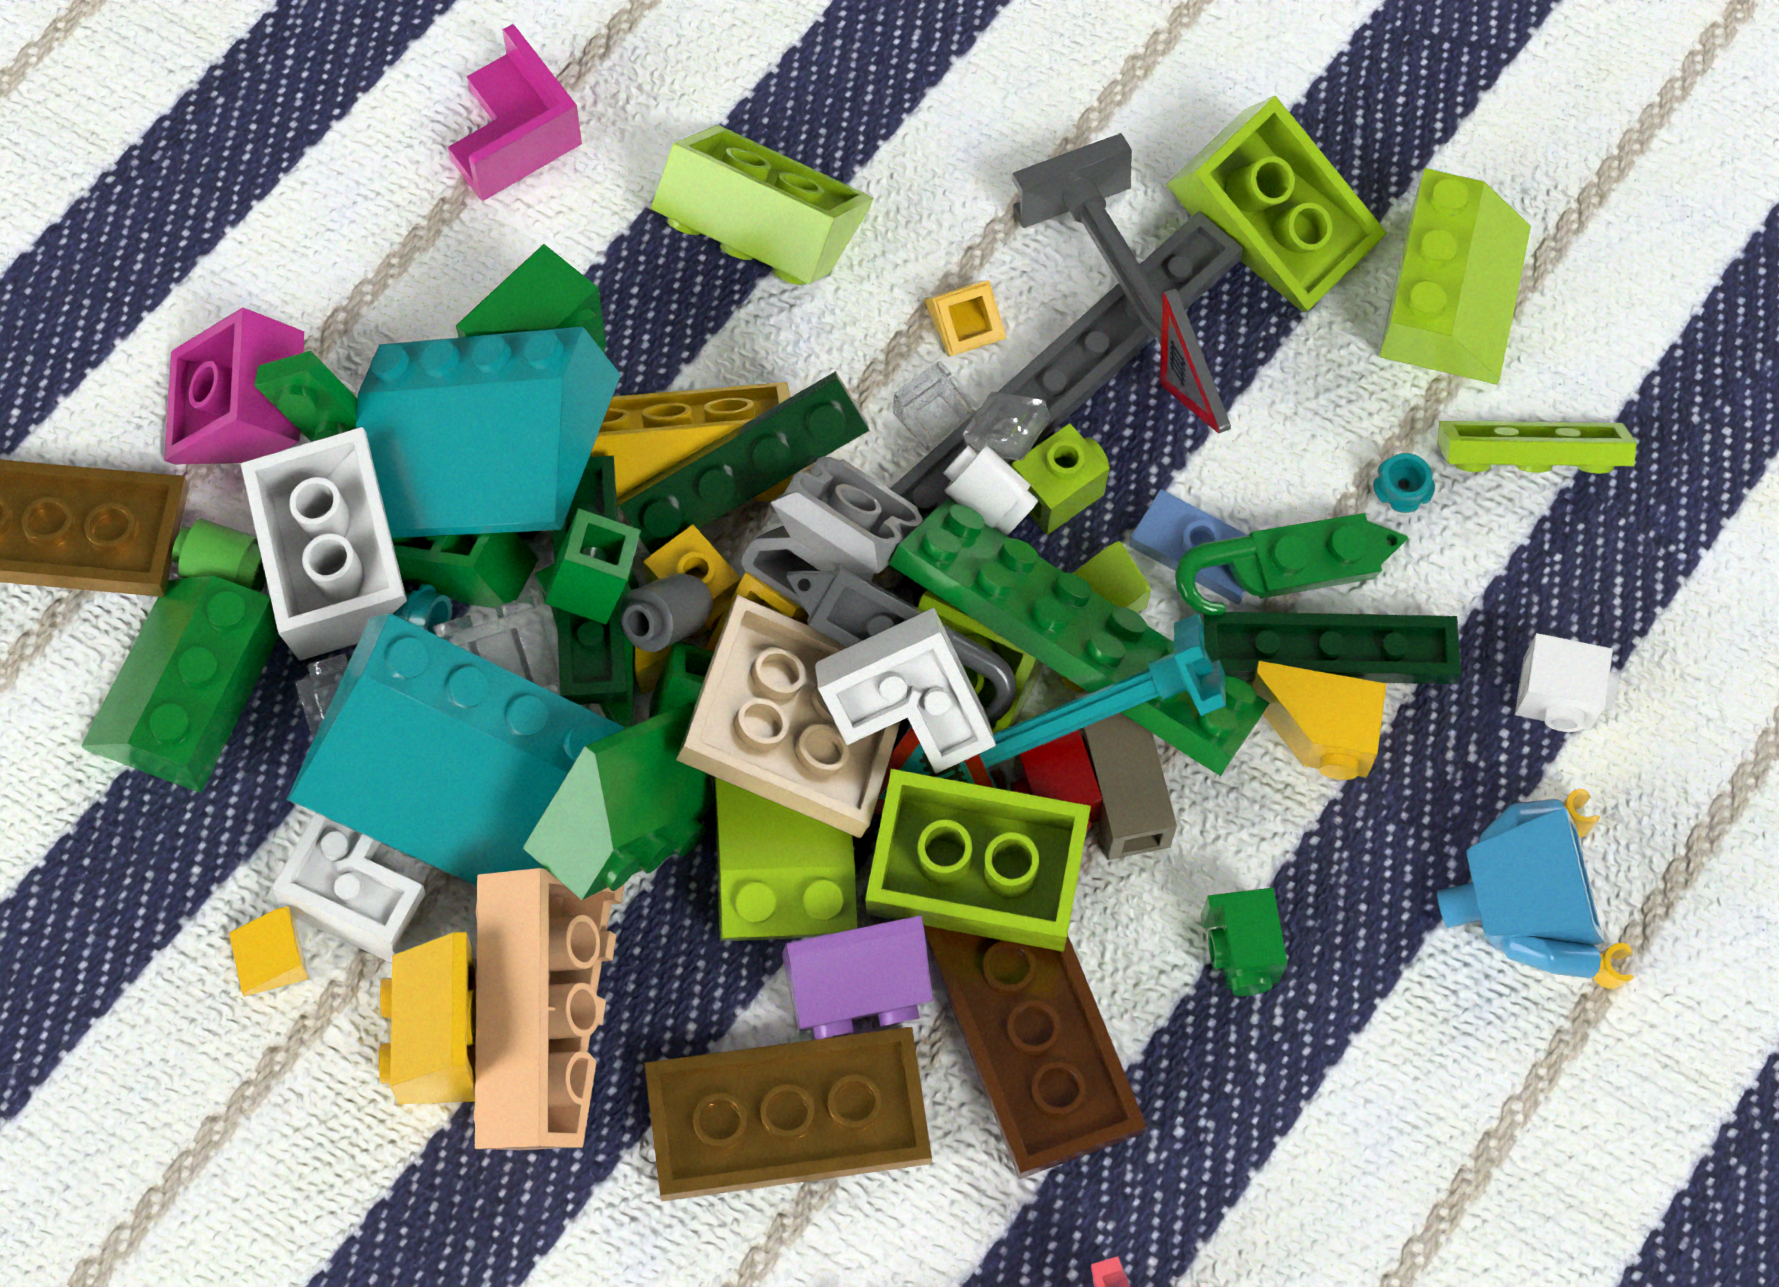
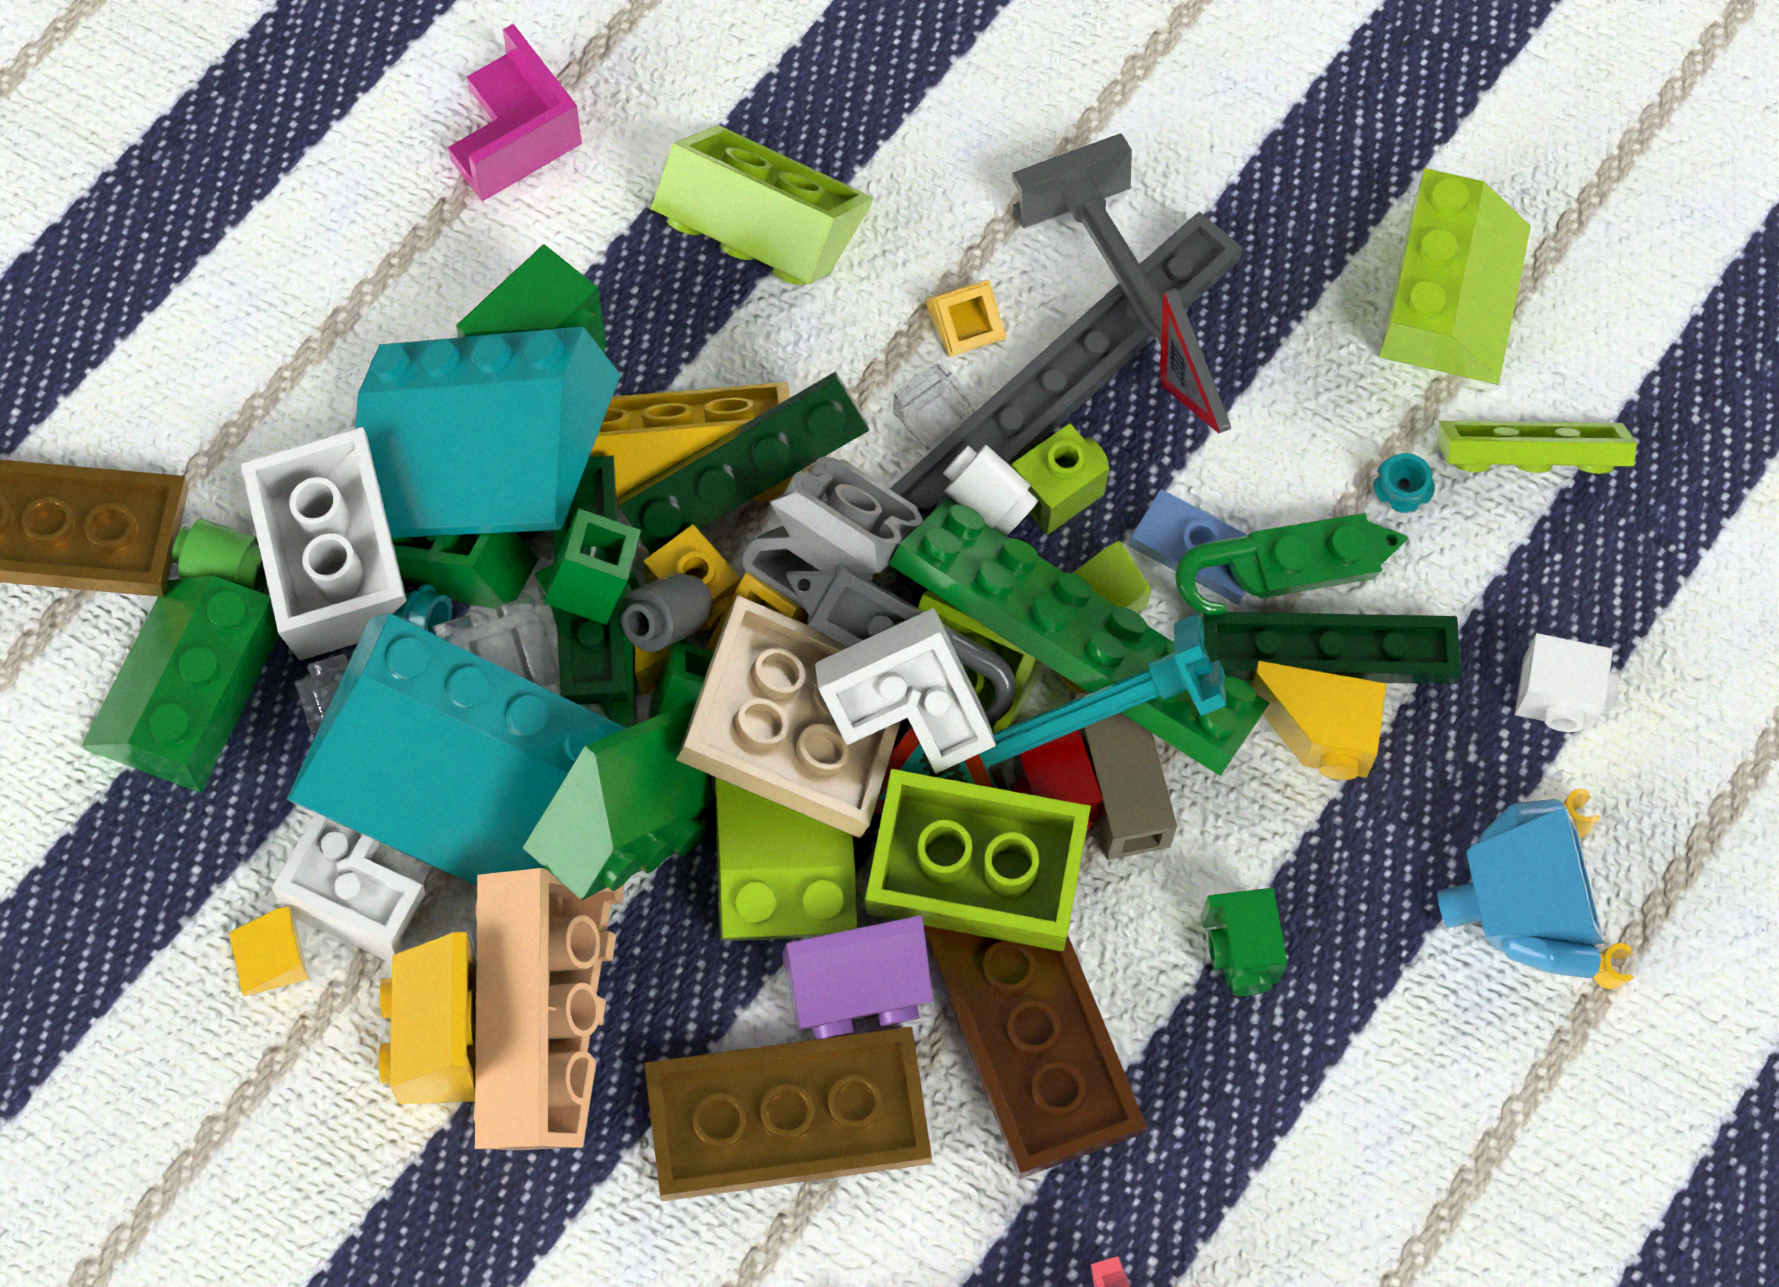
dark pink slope [164,307,305,465] -> none
green plate [254,351,357,442] -> none
clear plate [962,392,1051,461] -> none
lime slope [1166,95,1387,312] -> none

